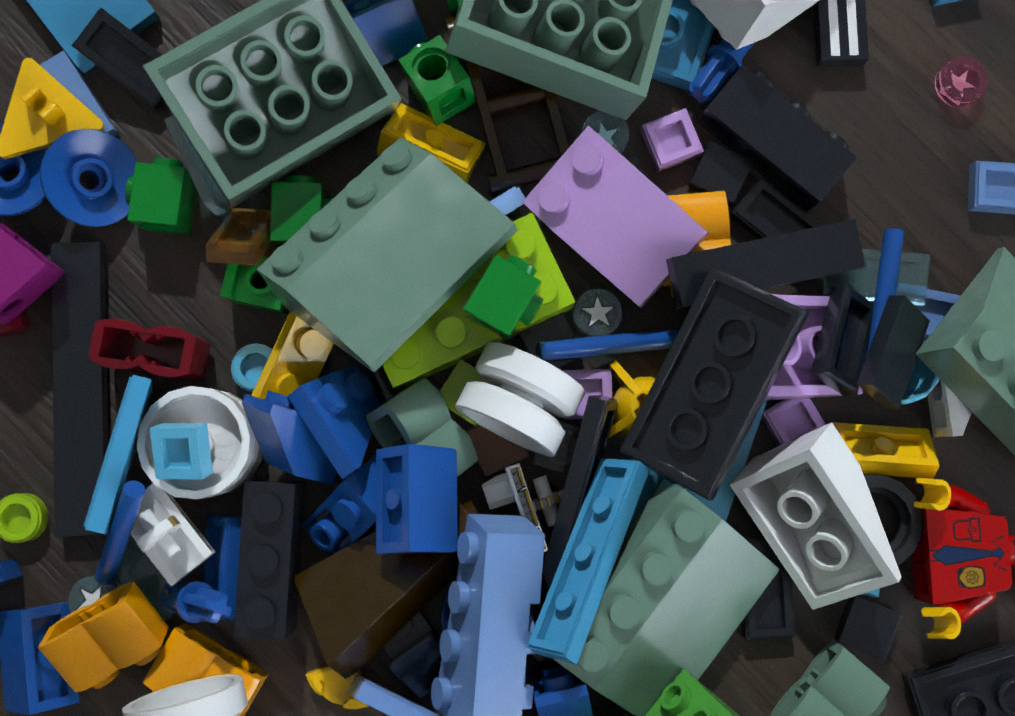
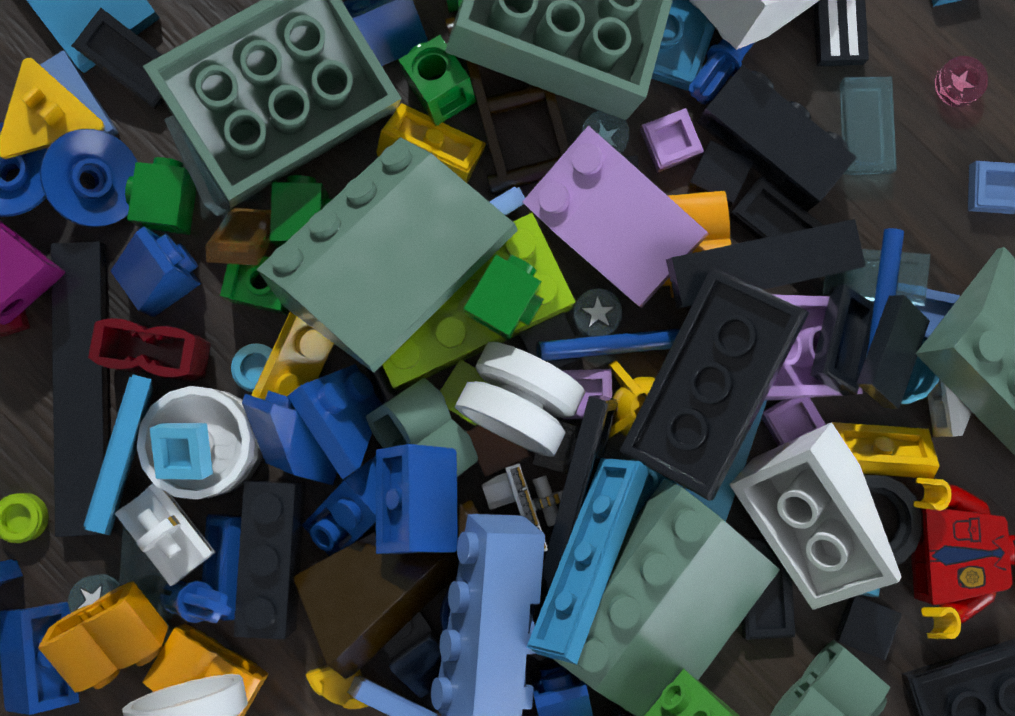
blue bar [95,480,145,585] -> none
none -> blue slope [111,227,201,317]
none -> clear light blue tile [840,77,897,175]

